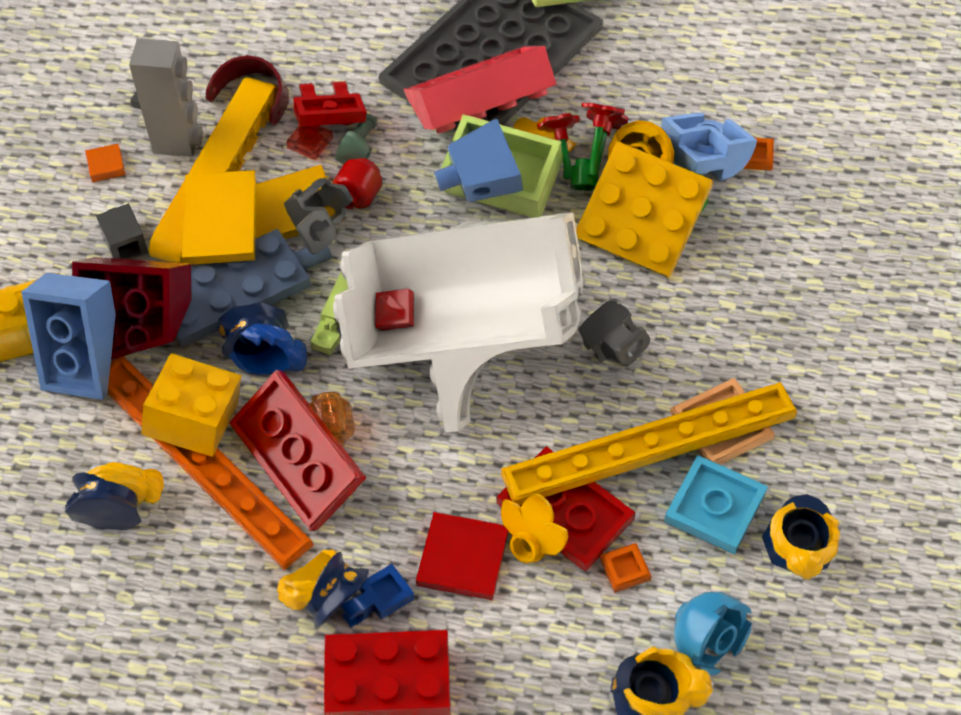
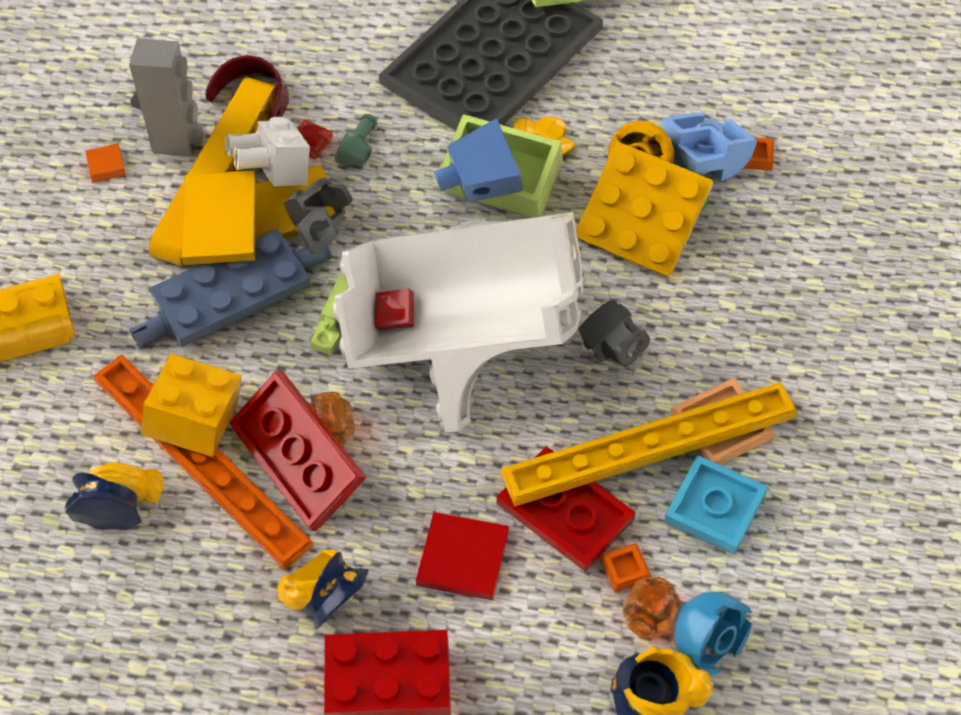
medium blue slope [21,273,116,400] -> none
dark red wedge [72,257,192,359] -> none
dark grey brick [96,203,149,259] -> none
piece [217,302,308,375] -> none
red plate [293,81,367,128] -> none
red head [332,158,383,209] -> none
blue plate [342,564,414,628] -> none
coral slope [403,46,557,133] -> none
yellow plate [501,494,568,563] -> none
plant [537,102,629,191] -> none
piece [762,494,840,580] -> none
none -> white brick [225,117,310,187]
none -> clear orange head [622,577,681,639]

